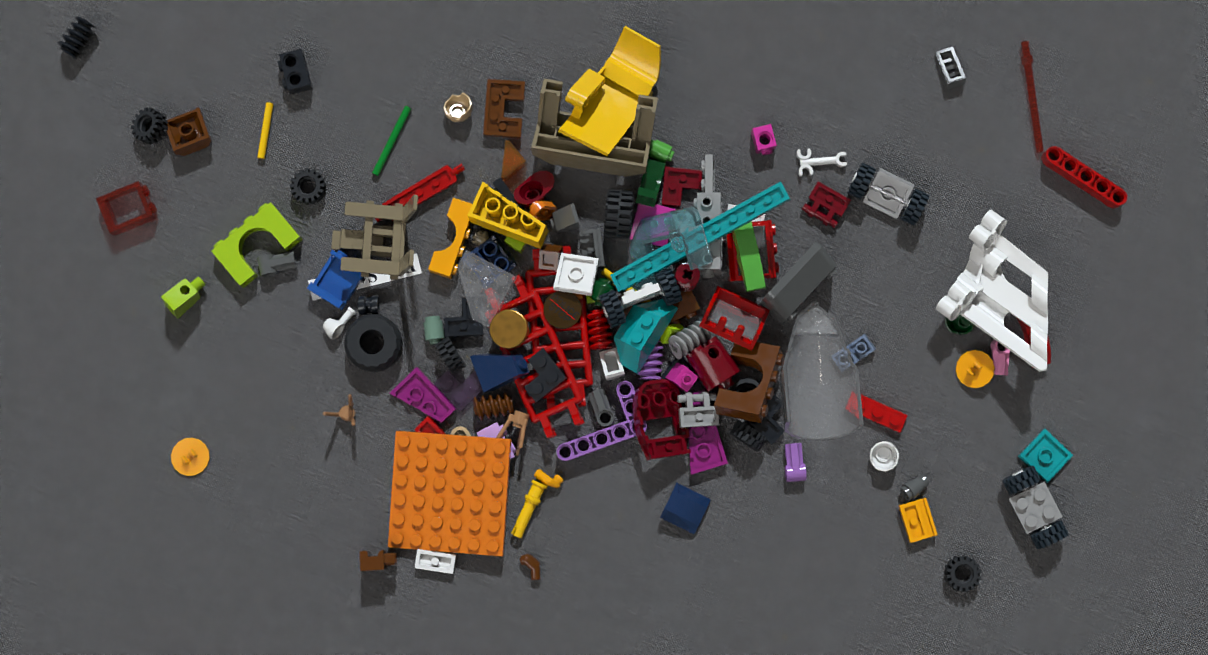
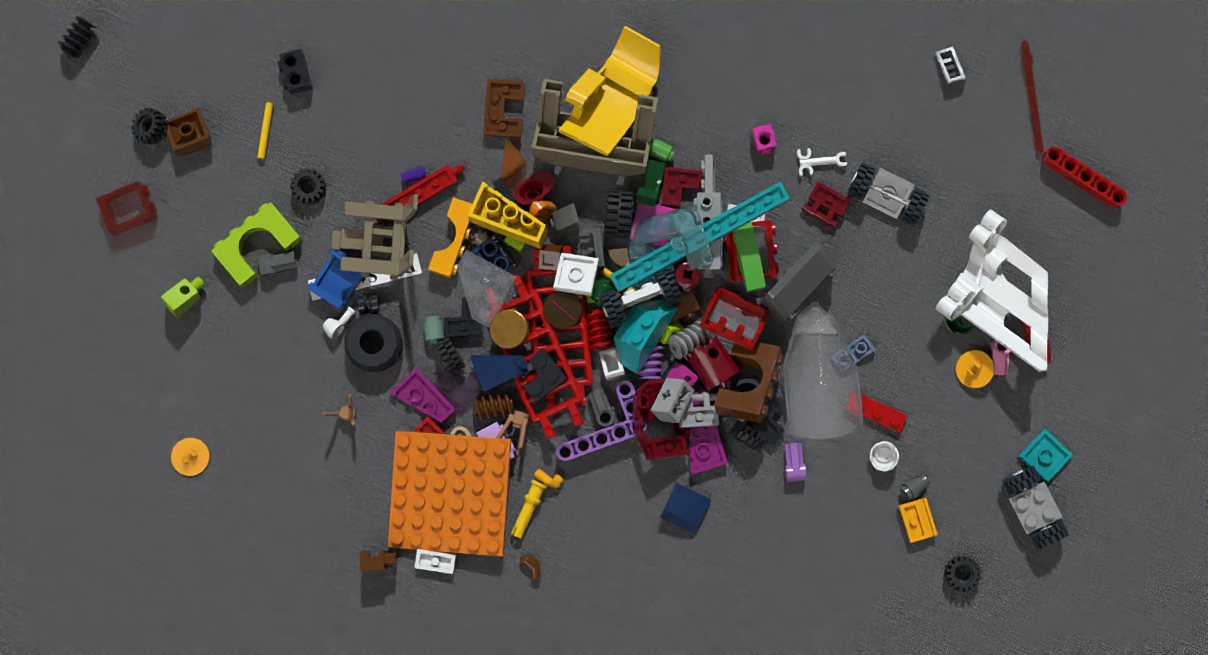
green bar [372,106,411,176] -> none
tan hair [443,93,473,122] -> none
none -> dark purple pin [401,166,427,185]
none -> tan tile [608,248,629,267]
none -> light grey brick [650,378,694,423]

